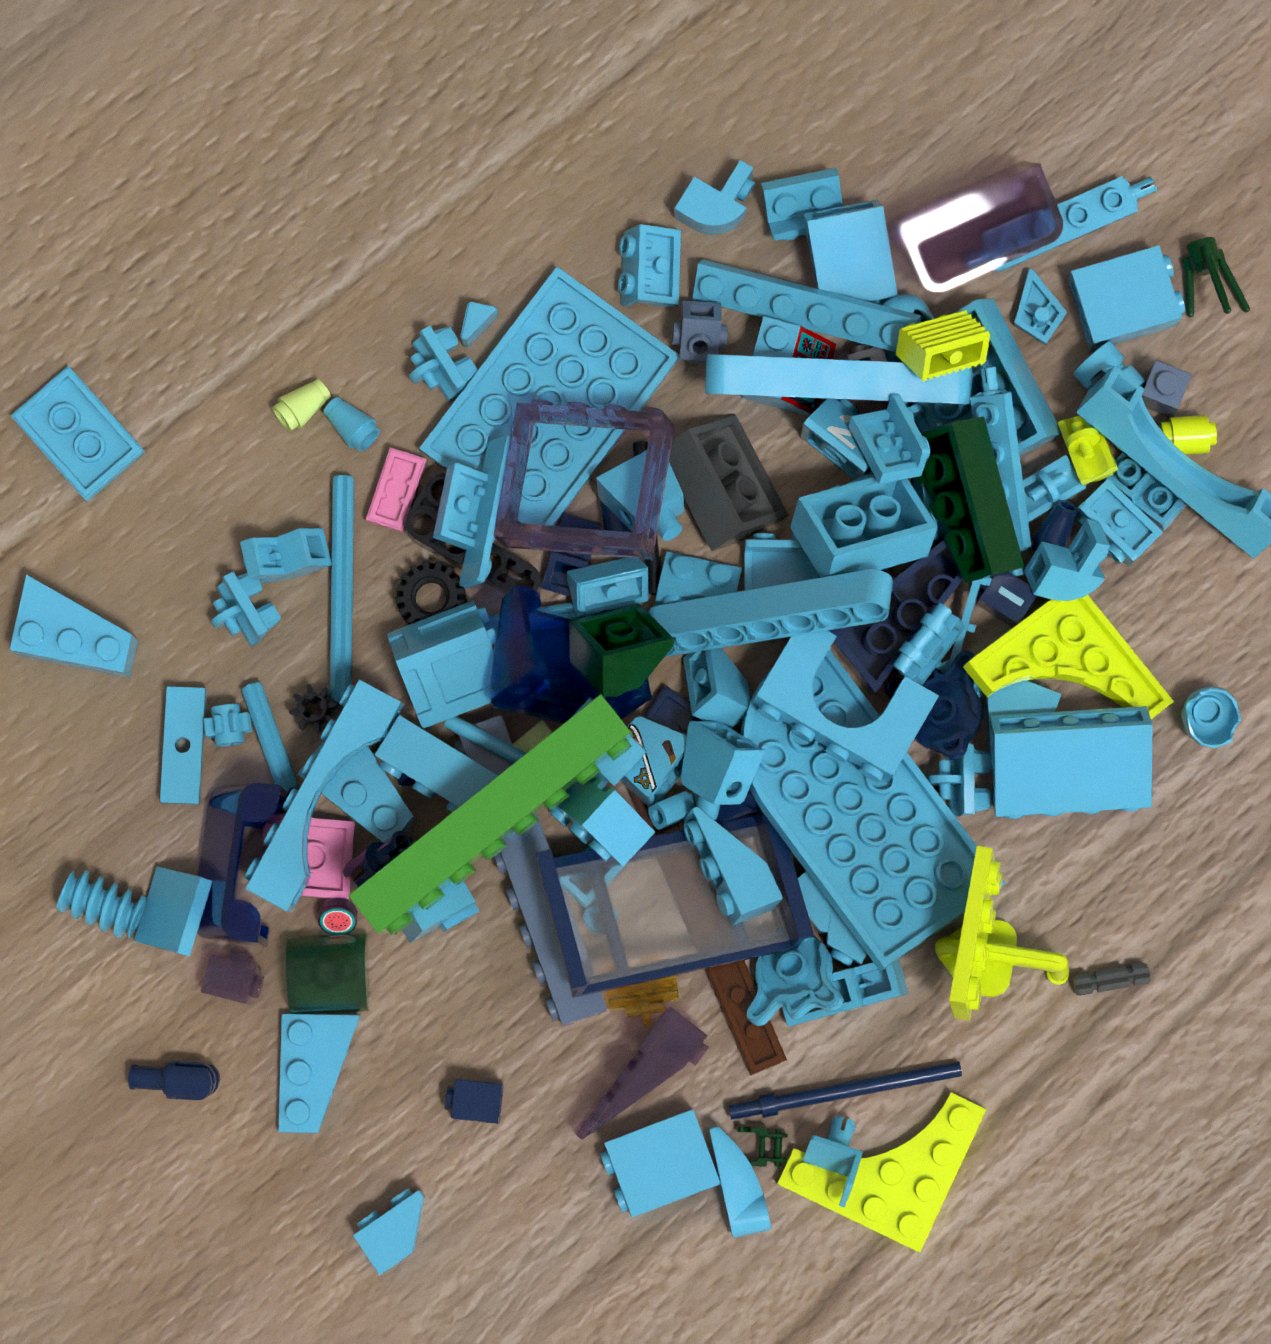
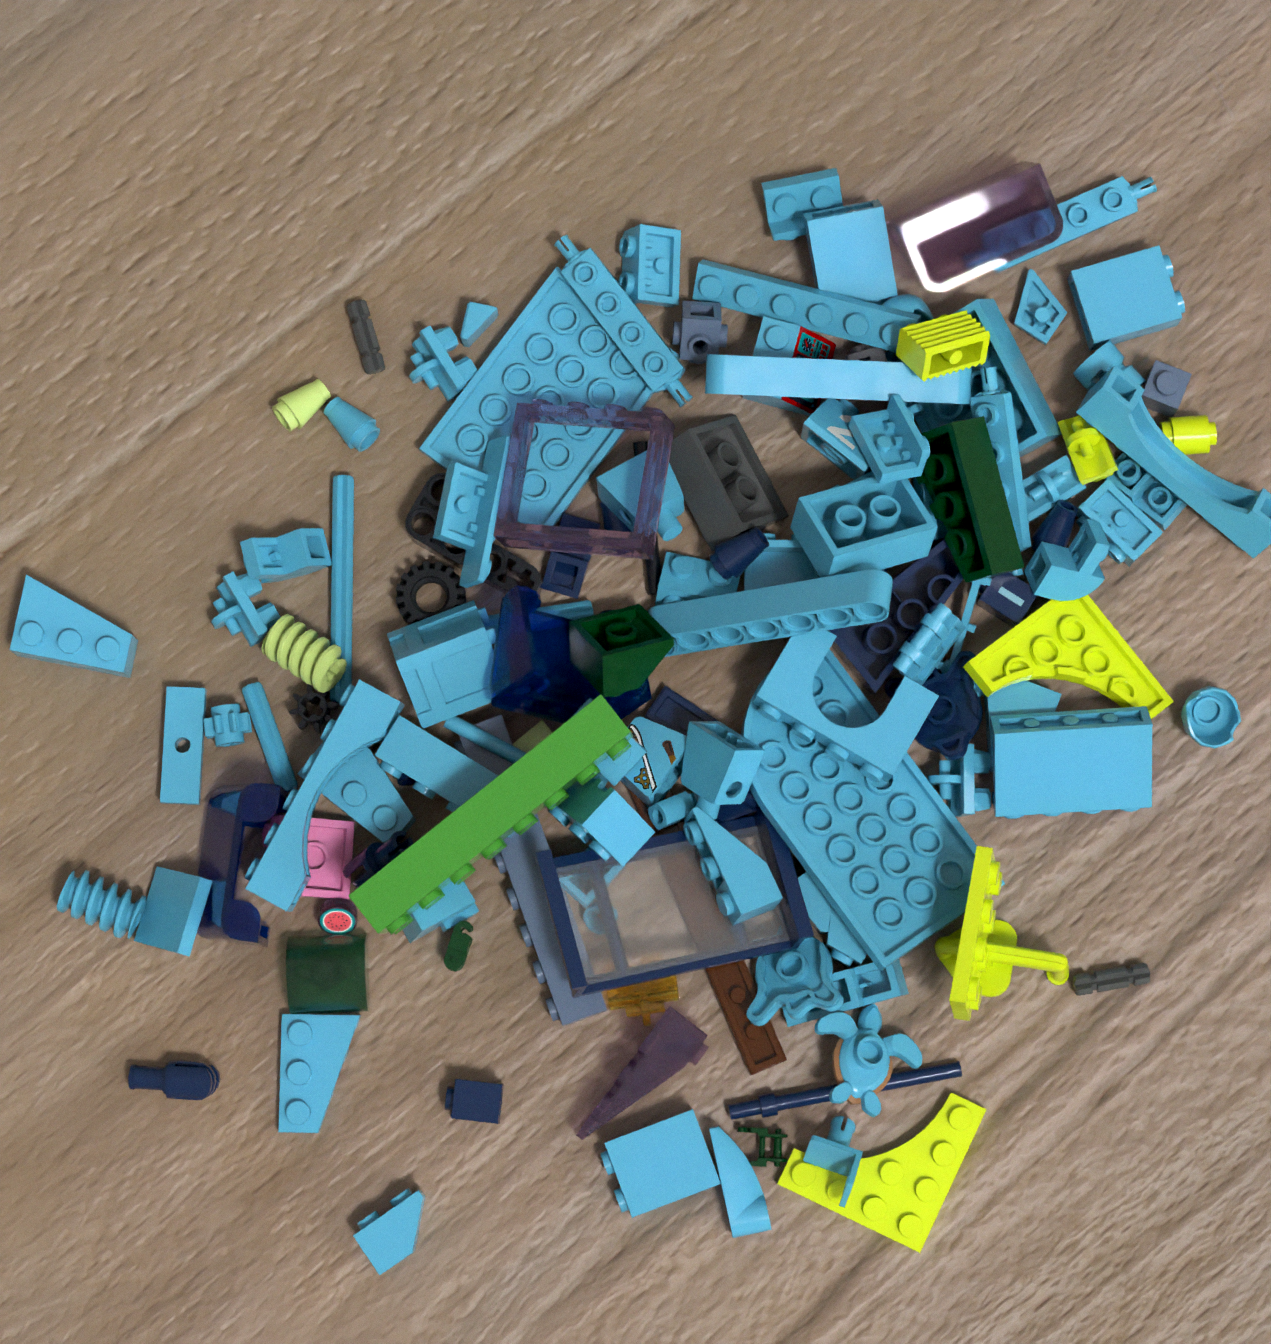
medium azure tile [11,366,145,503] -> none
clear purple brick [201,951,264,1005] -> none
bright pink plate [366,447,427,533] -> none
medium azure slope [567,556,648,617] -> none
medium azure brick [674,160,756,235] -> none
medium azure slope [683,648,751,729] -> none
dark green plant [1181,237,1250,317] -> none
none -> yellowish green piece [262,614,347,693]
none -> dark grey axle [347,300,385,375]
none -> dark green piece [444,921,473,972]
none -> medium azure plate [554,235,693,407]
none -> dark blue cone [709,527,769,580]
none -> medium azure animal [814,1004,922,1117]

